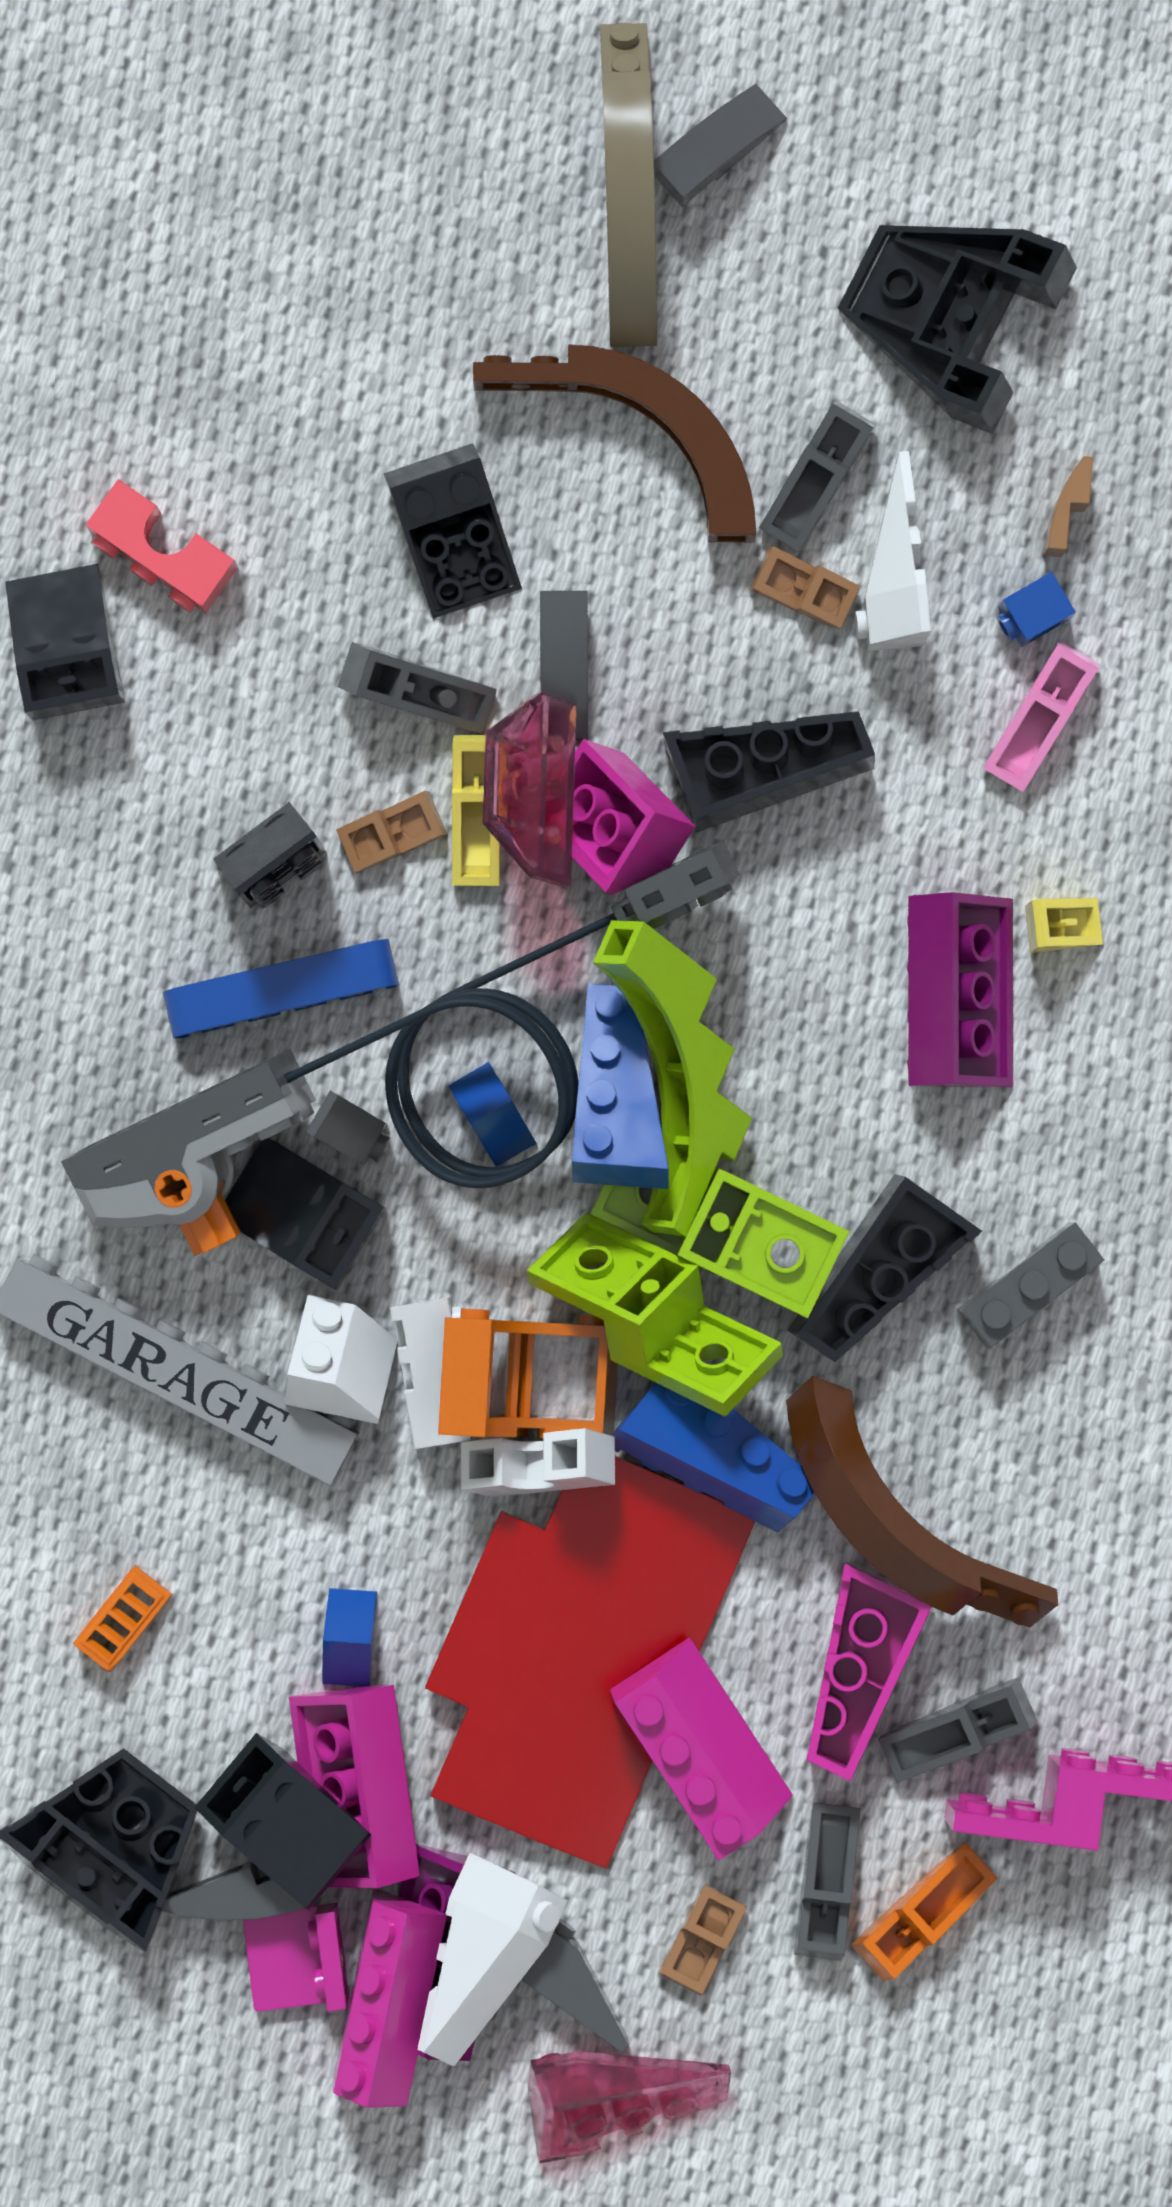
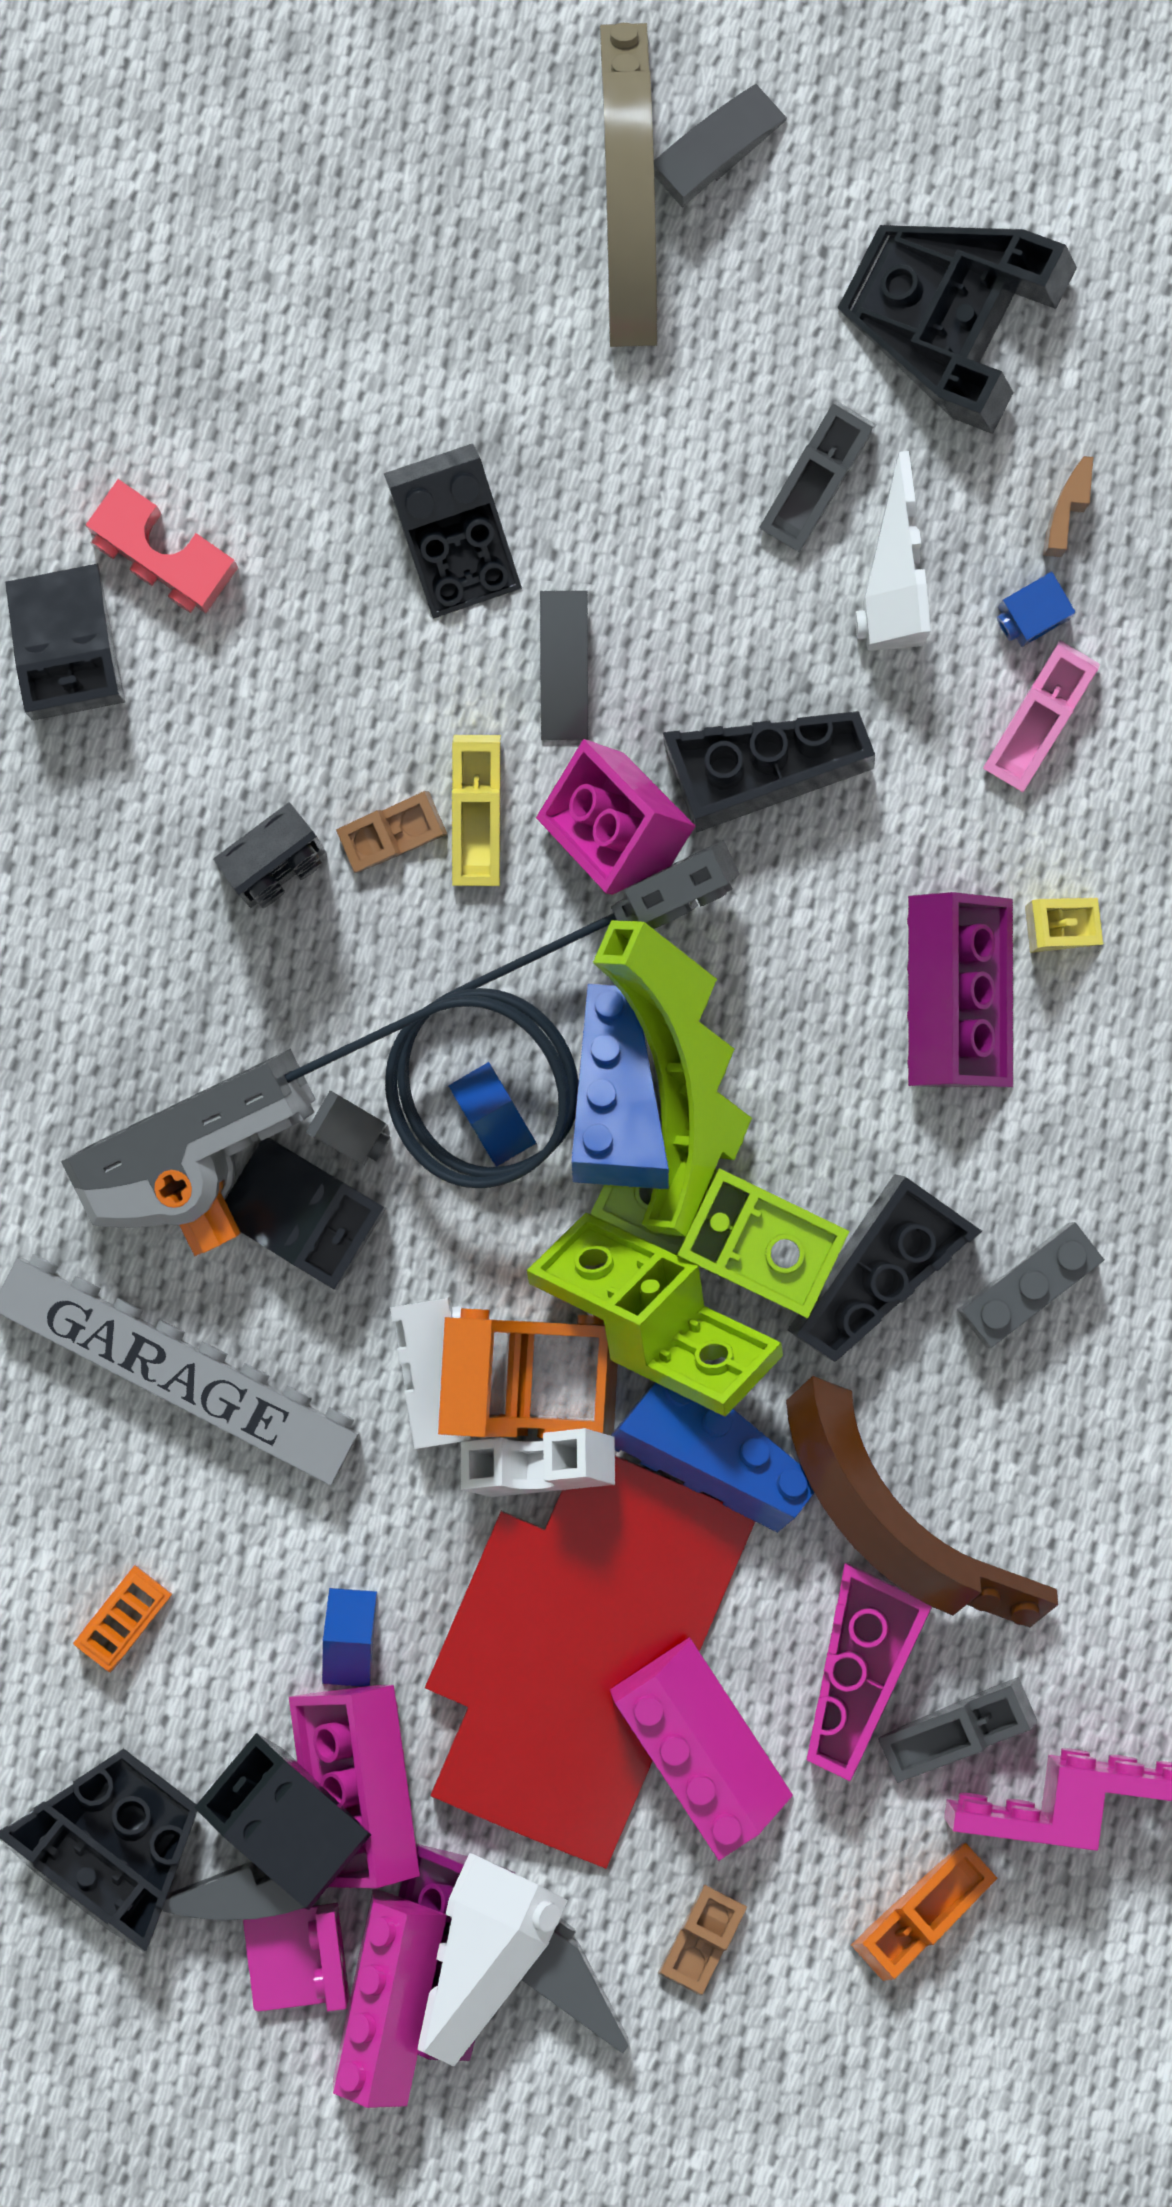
blue beam [163,939,399,1039] -> none
white slope [284,1295,398,1424] -> none
dark grey slope [337,642,497,734] -> none
reddish brown arch [473,344,756,543] -> none
clear pink wedge [483,692,576,888] -> none
clear pink wedge [528,2051,731,2164] -> none
medium nougat slope [749,546,861,629] -> none
dark grey slope [794,1802,861,1961] -> none

